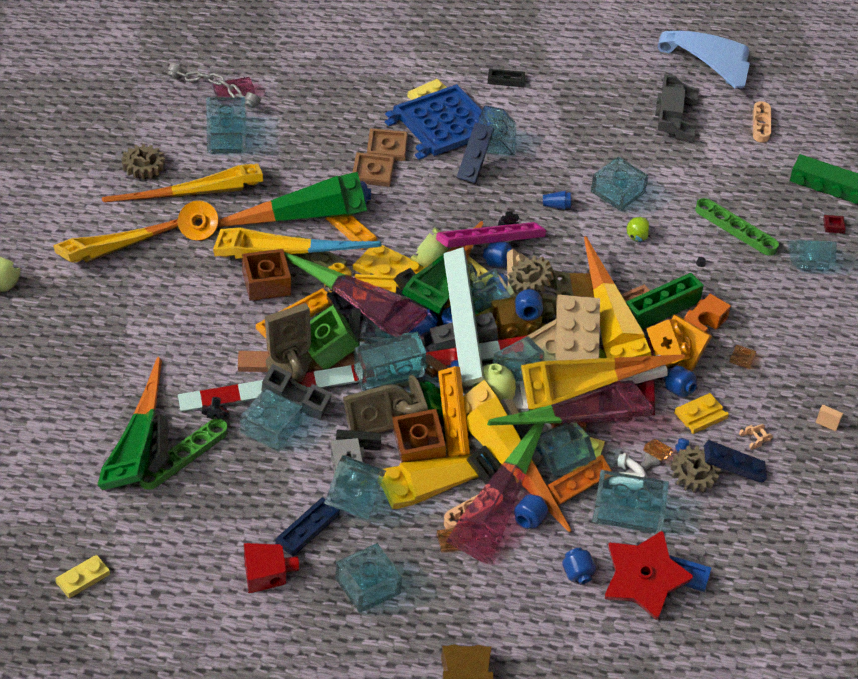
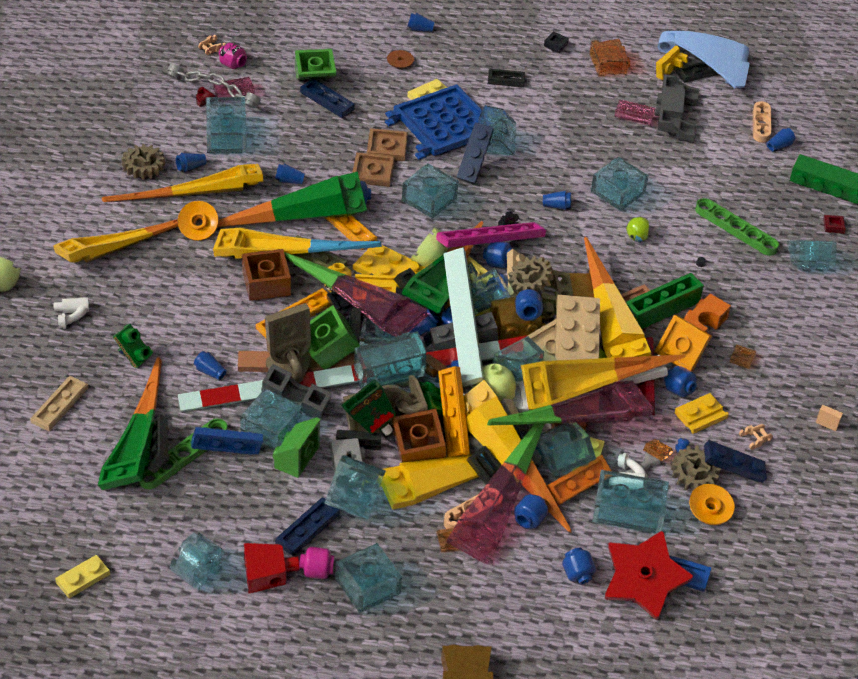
black plant [201,397,229,419] -> none
light orange brick [646,319,690,368] -> none
none -> tan tile [30,376,88,431]
none -> white plant [54,297,89,329]
none -> green hips [113,323,153,368]
none -> clear light blue brick [170,532,224,590]
none -> blue cone [176,153,206,172]
none -> blue plate [191,427,263,455]
none -> blue cone [193,351,227,381]
none -> dark red tile [196,86,215,107]
none -> light nougat piece [198,35,226,55]
none -> dark pink head [219,42,247,69]
none -> bright green slope [272,417,320,478]
none -> blue cone [275,163,305,185]
none -> bright green slope [295,49,336,80]
none -> dark pink head [299,547,335,579]
none -> dark blue plate [300,78,355,118]
none -> dark green torso [341,379,396,436]
none -> dark orange piece [387,50,414,68]
none -> clear light blue brick [402,163,459,219]
none -> blue cone [407,13,435,32]
none -> black plate [544,31,569,53]
none -> clear orange hips [589,38,630,77]
none -> clear pink plate [615,99,656,125]
none -> yellow plate [656,46,688,80]
none -> pearl dark grey tile [675,62,719,83]
none -> light orange dish [689,484,735,525]
none -> blue cone [766,128,796,152]

